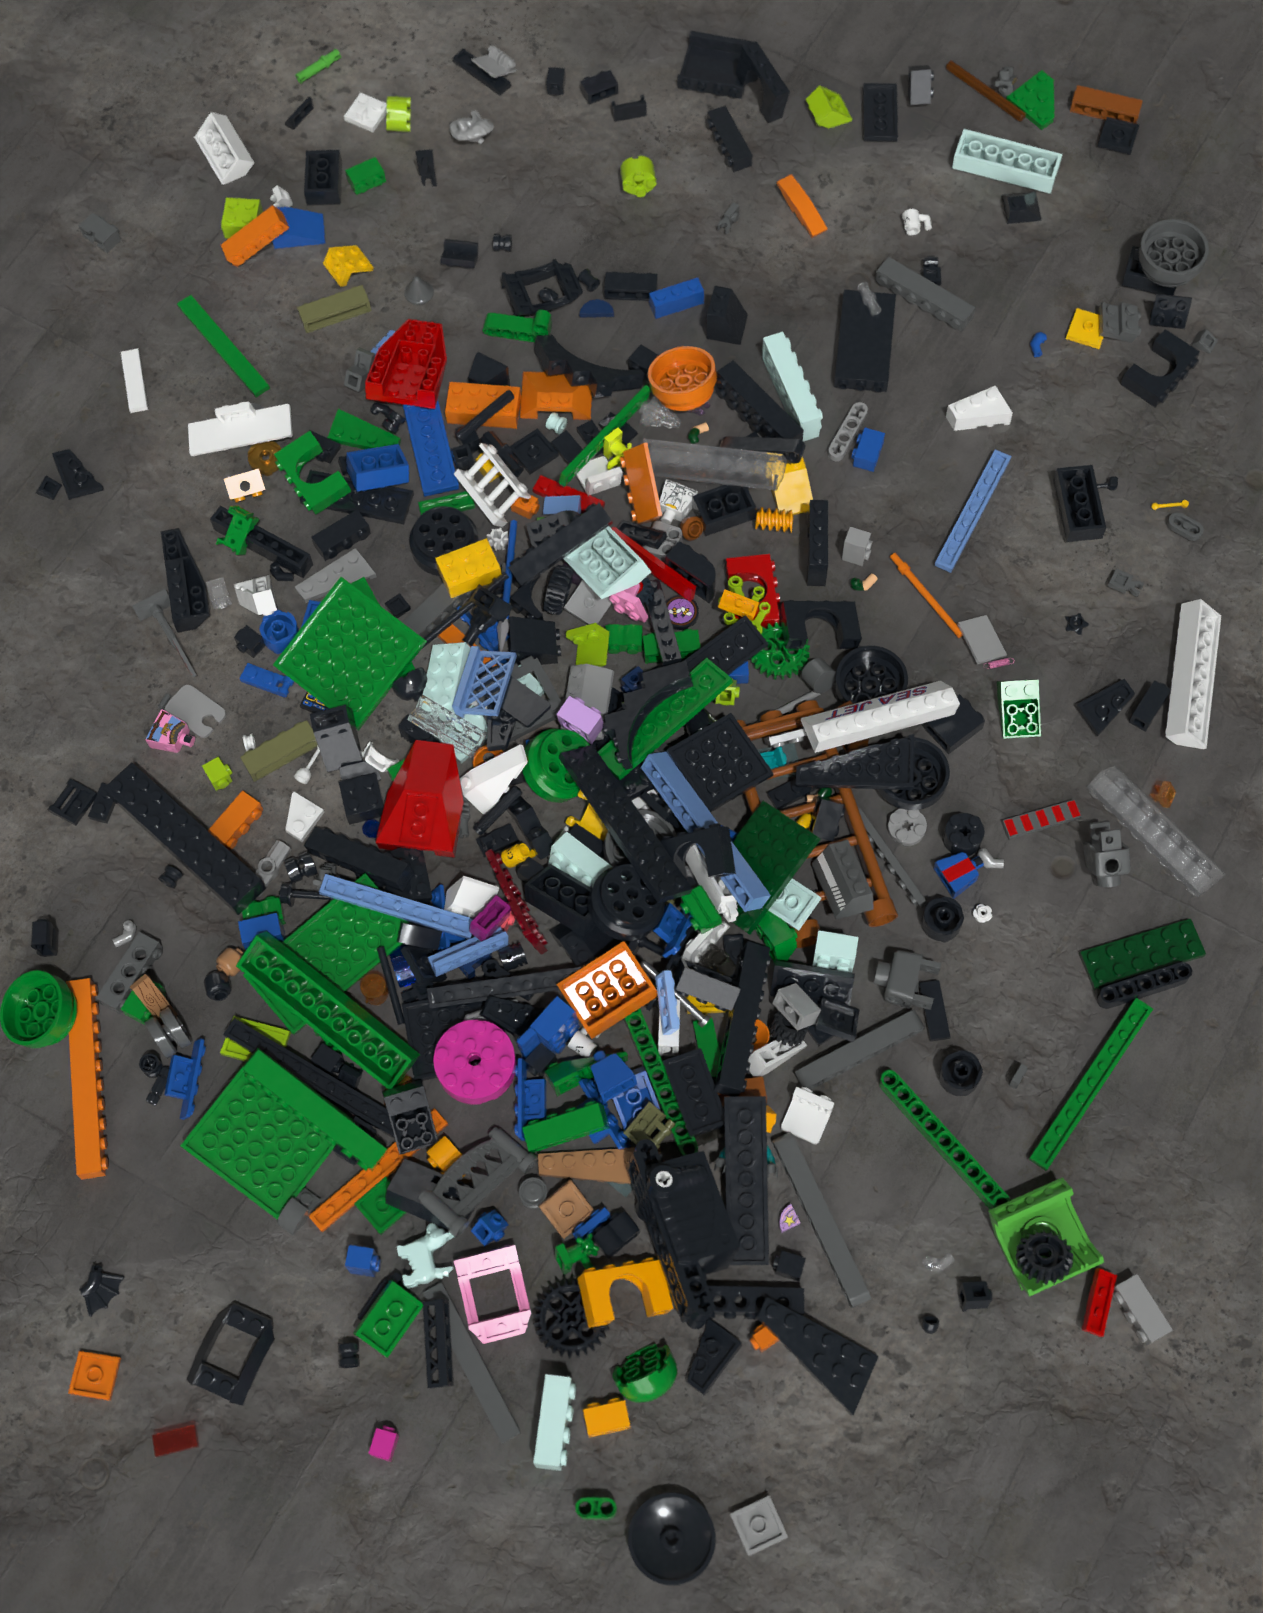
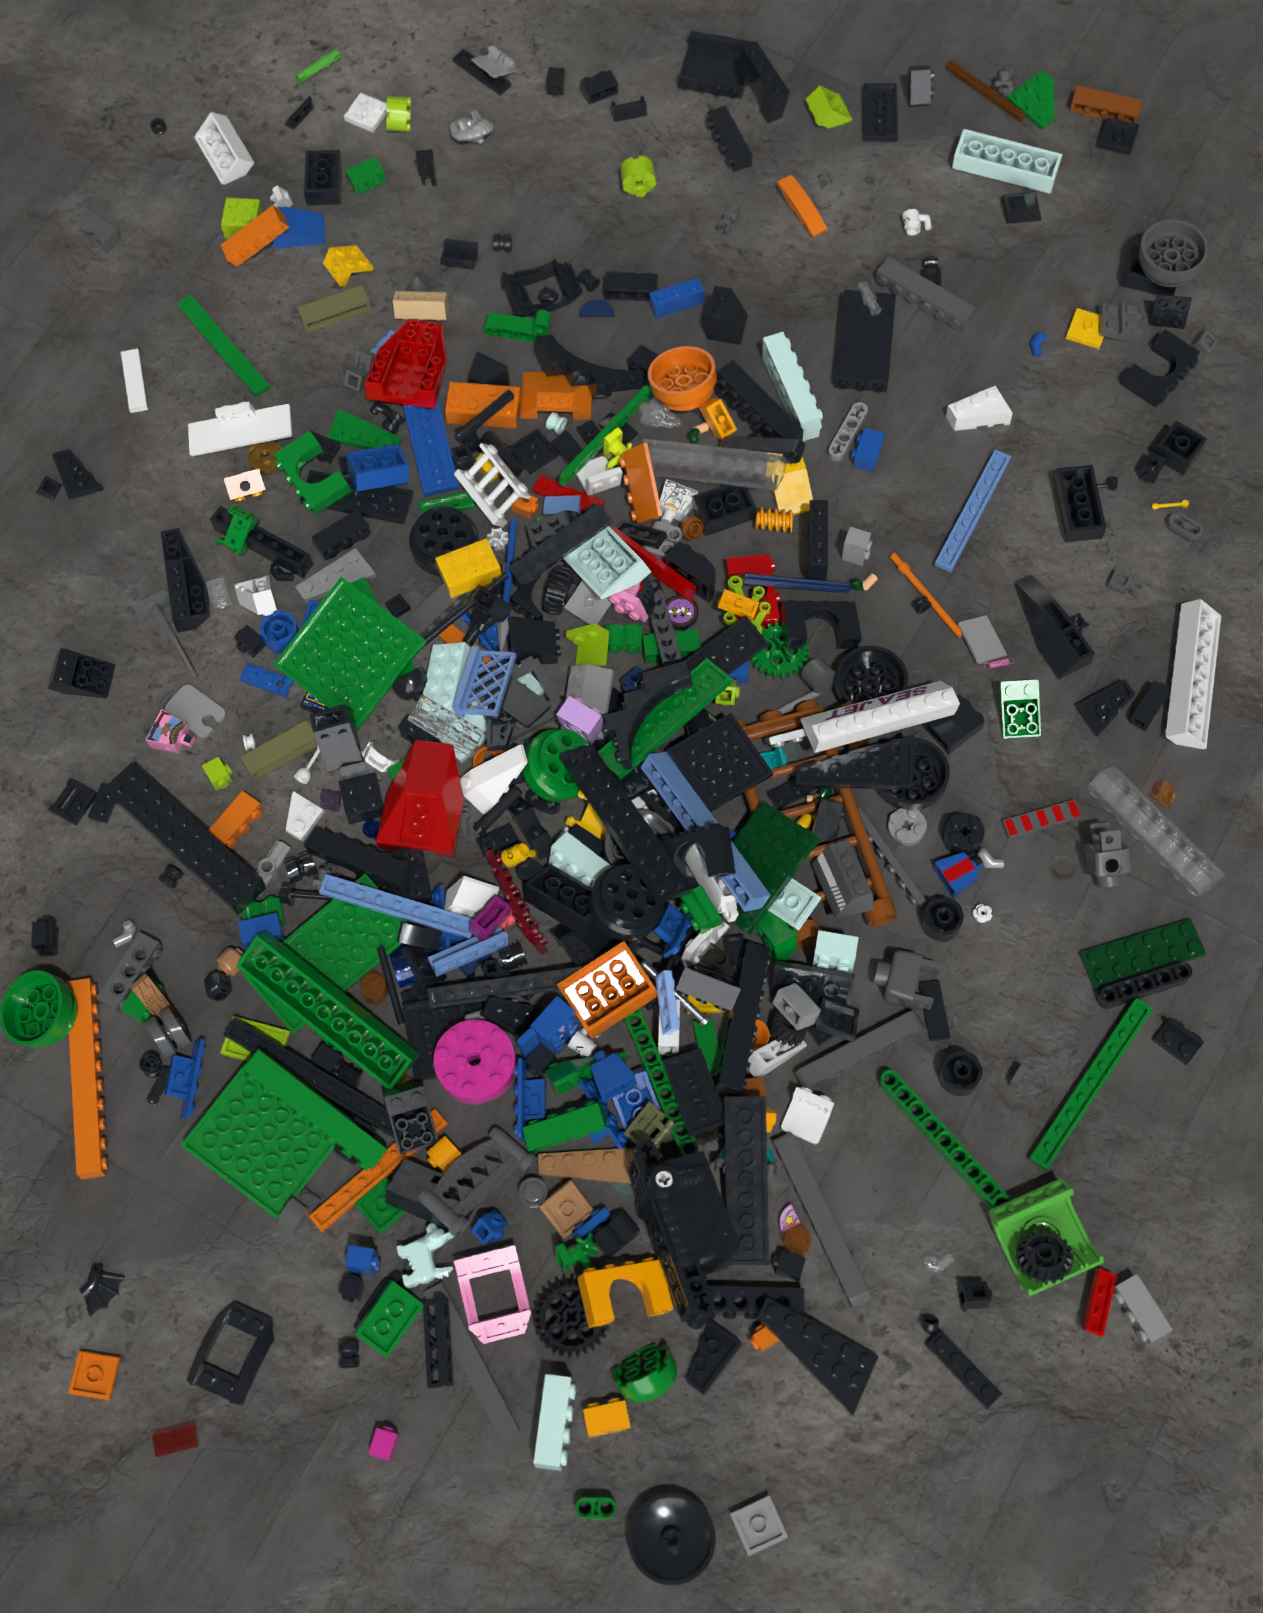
none -> black slope [47,648,115,699]
none -> black bush [150,118,167,135]
none -> clear purple tile [320,789,341,812]
none -> black plate [338,1275,364,1303]
none -> tan brick [393,291,449,321]
none -> black beam [526,789,561,815]
none -> light orange brick [699,398,737,439]
none -> dark blue axle [744,573,851,593]
none -> clear orange piece [784,1226,812,1257]
none -> black bush [913,596,932,614]
none -> black plate [926,1330,1002,1410]
none -> black wedge [1015,575,1095,679]
none -> black brick [1138,451,1166,484]
none -> black bracket [1153,1018,1204,1066]
none -> black brick [1155,421,1207,475]

